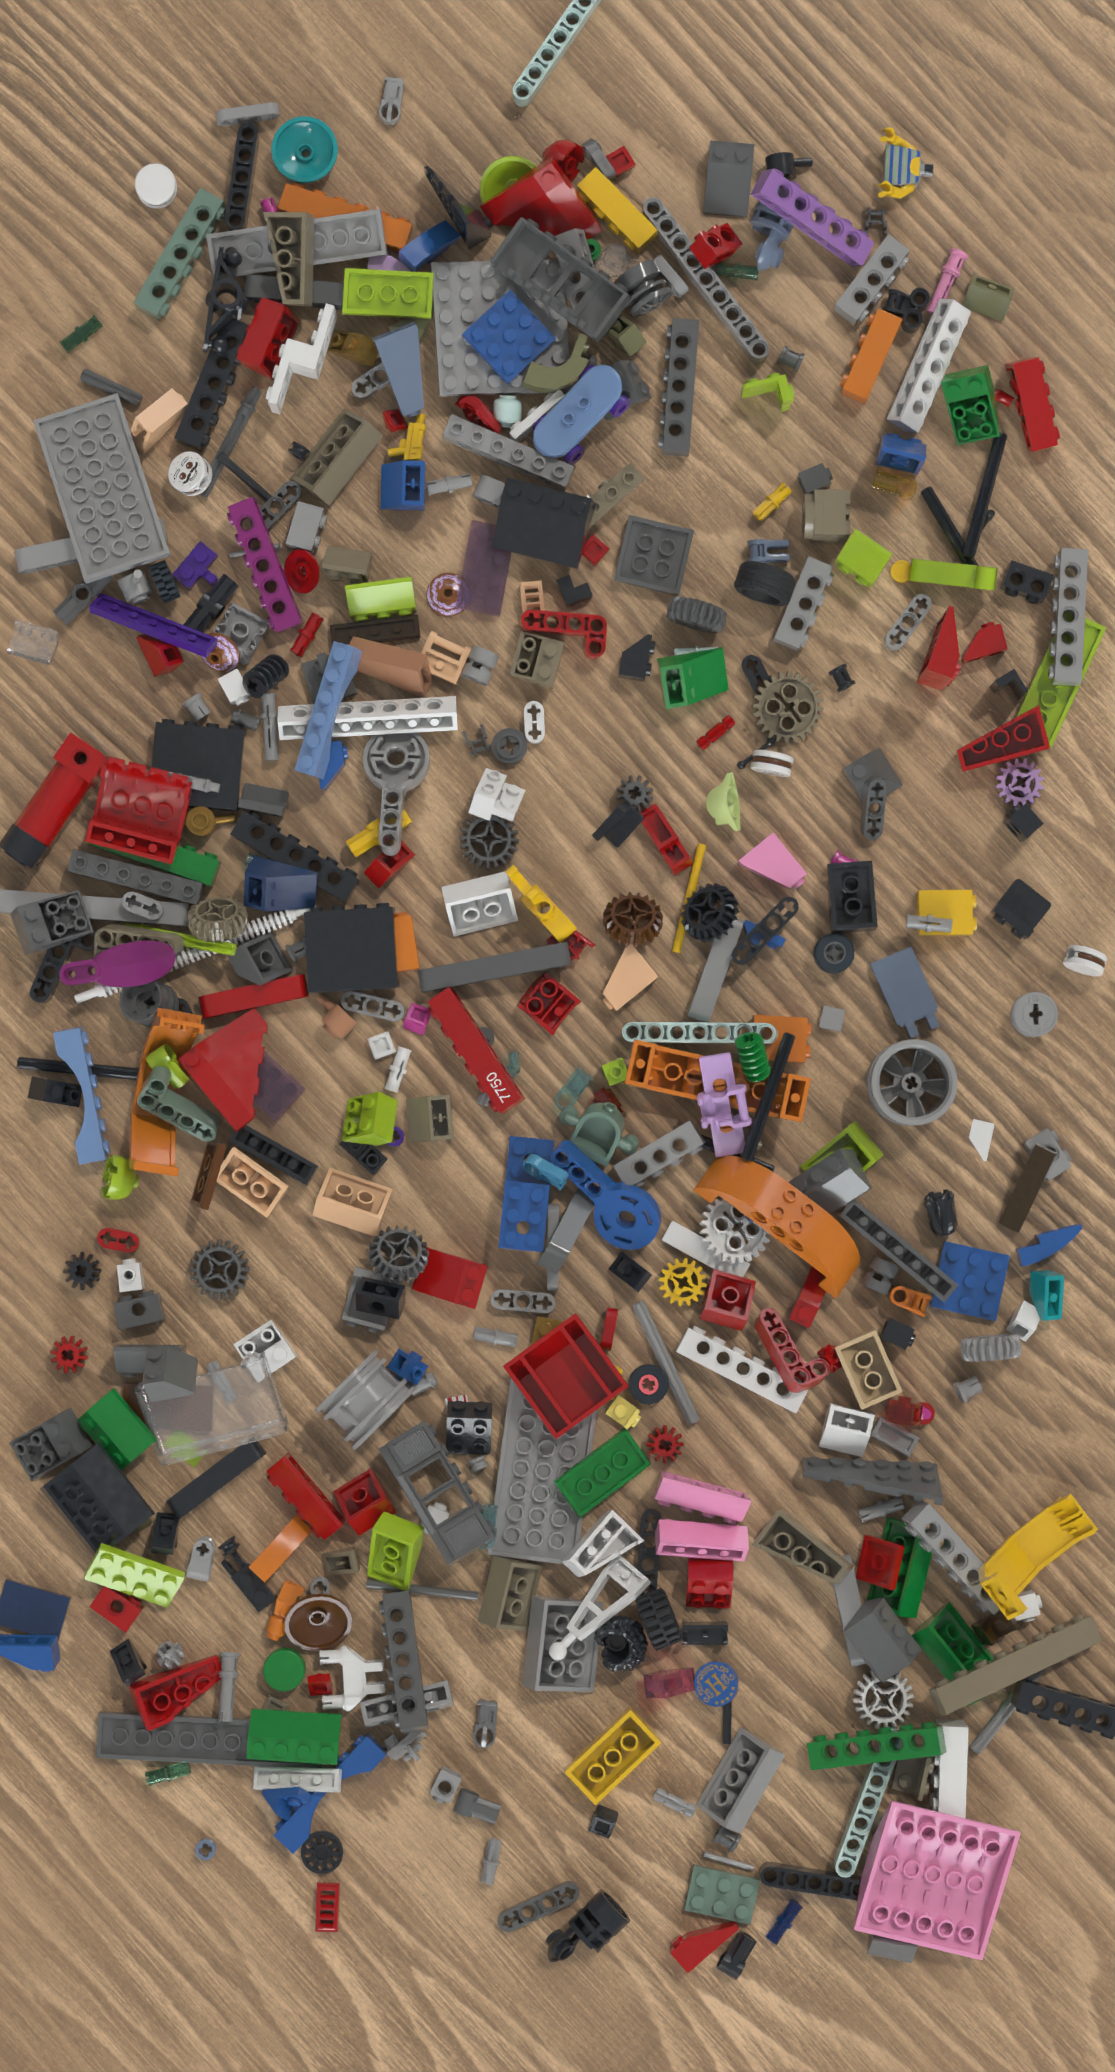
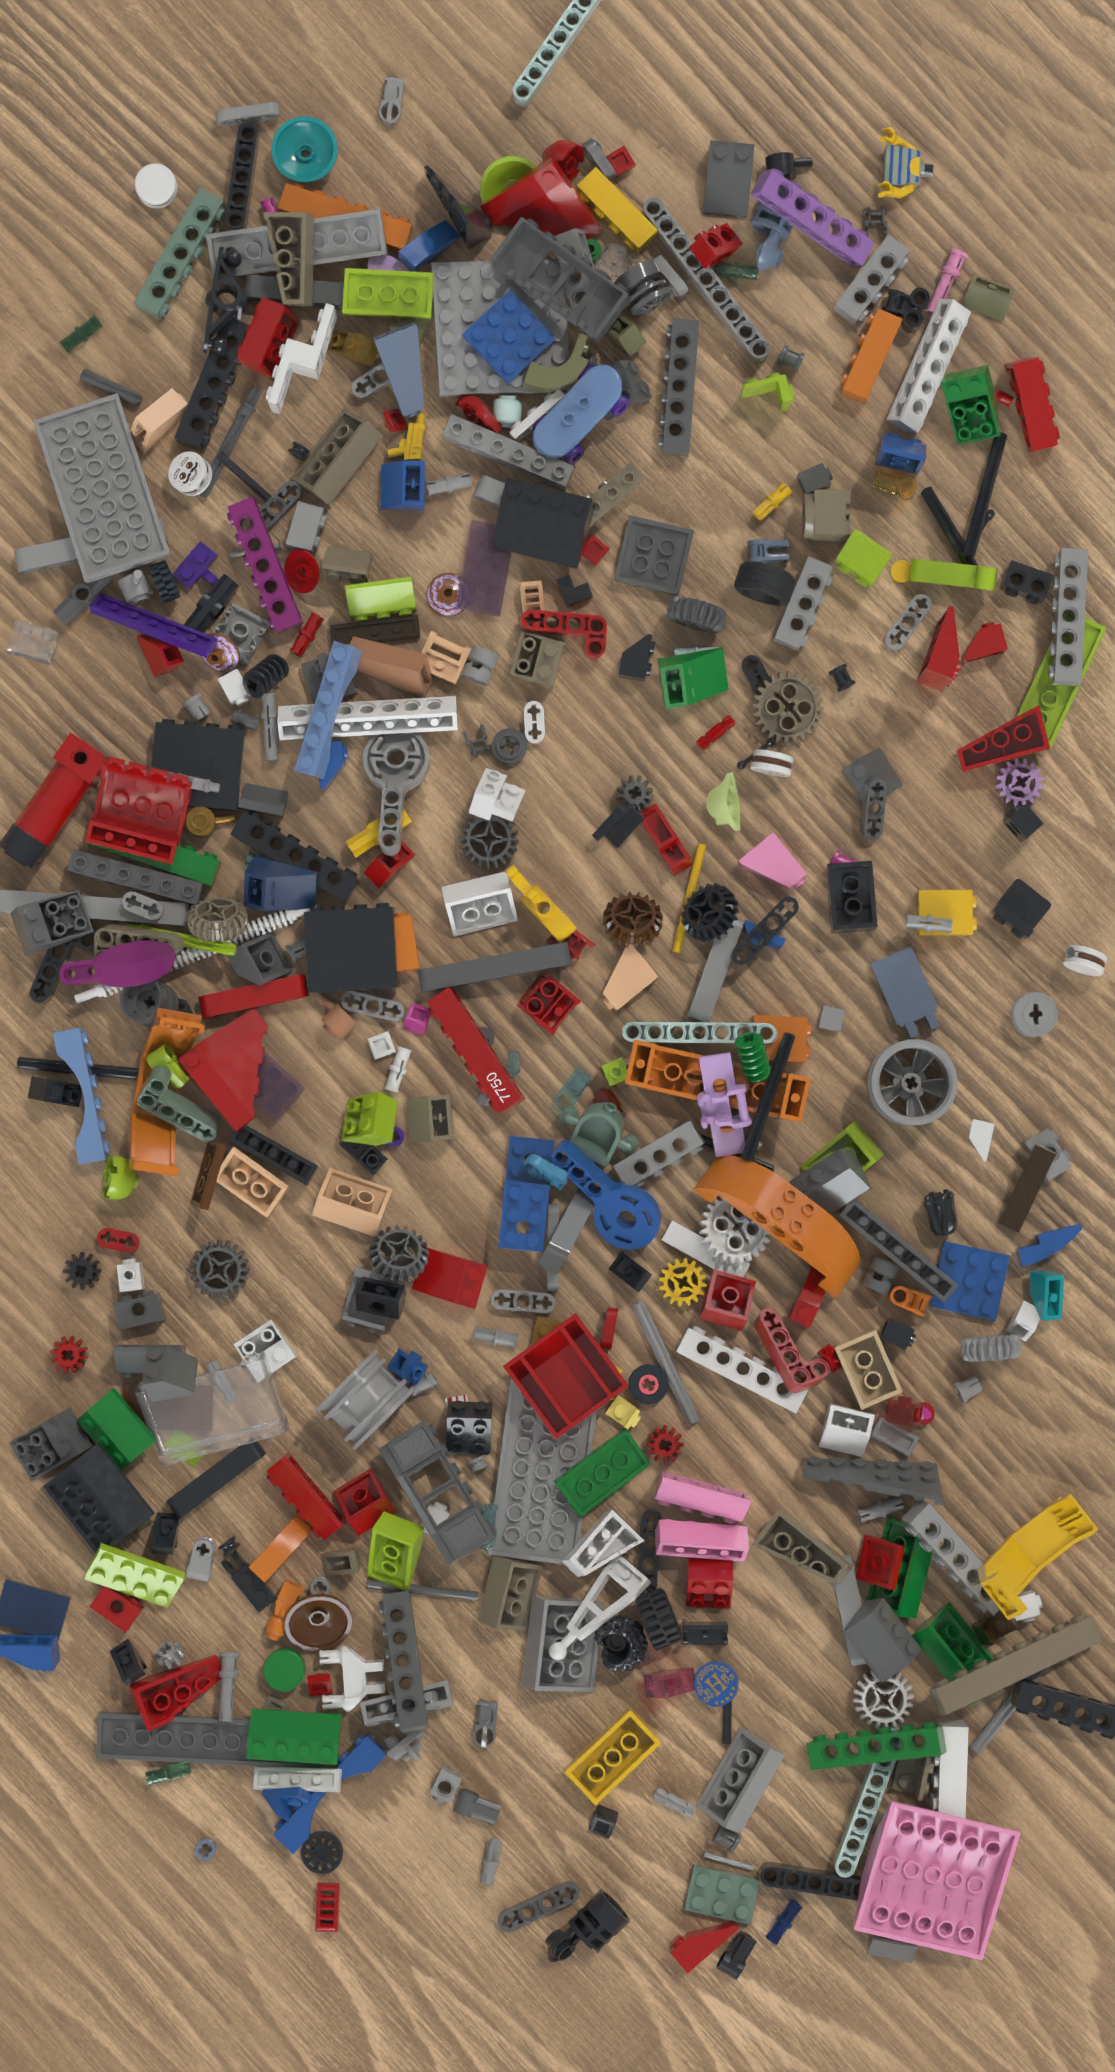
black wheel [813,933,855,974] -> none
black panel [989,669,1028,700] -> none

